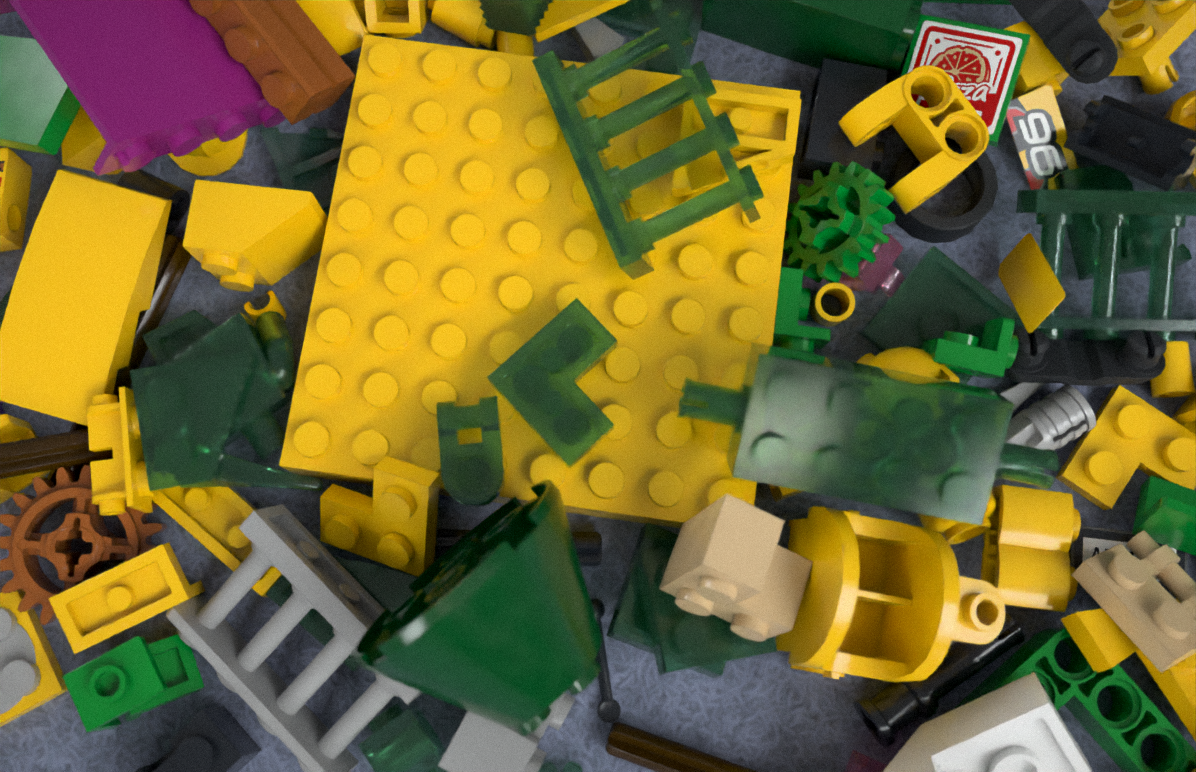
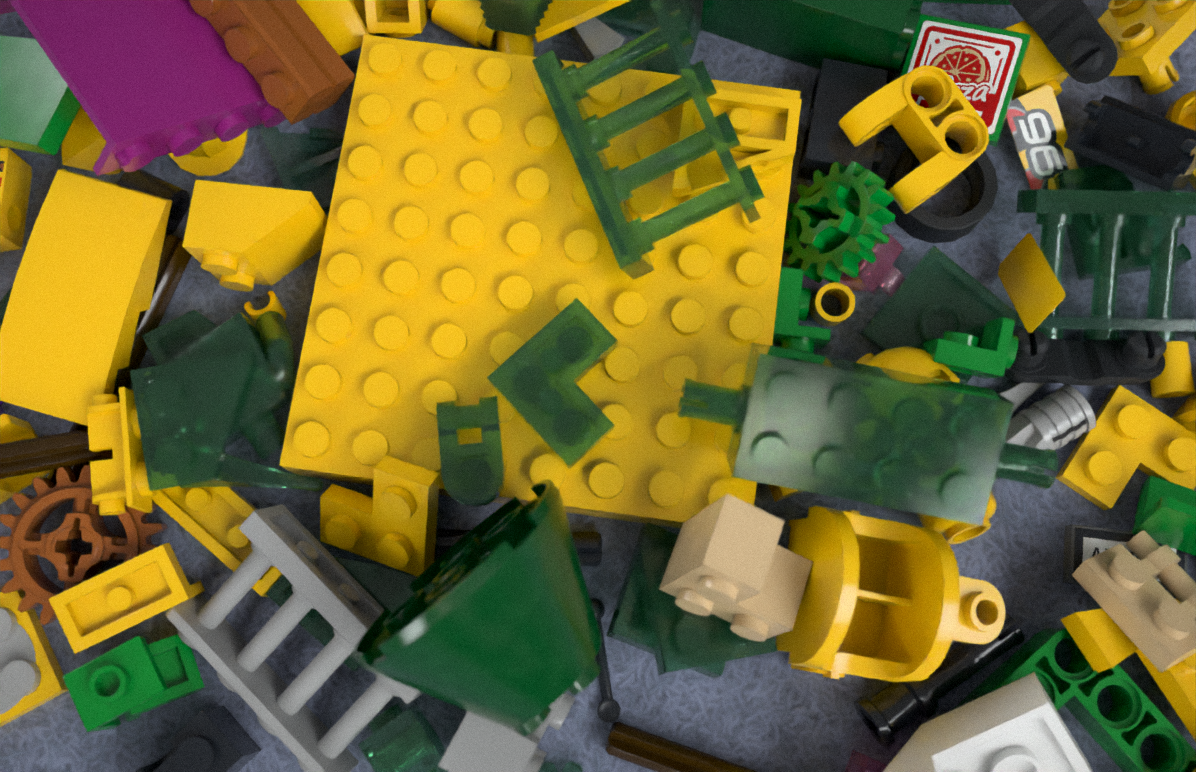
yellow brick [980,485,1081,612] -> none

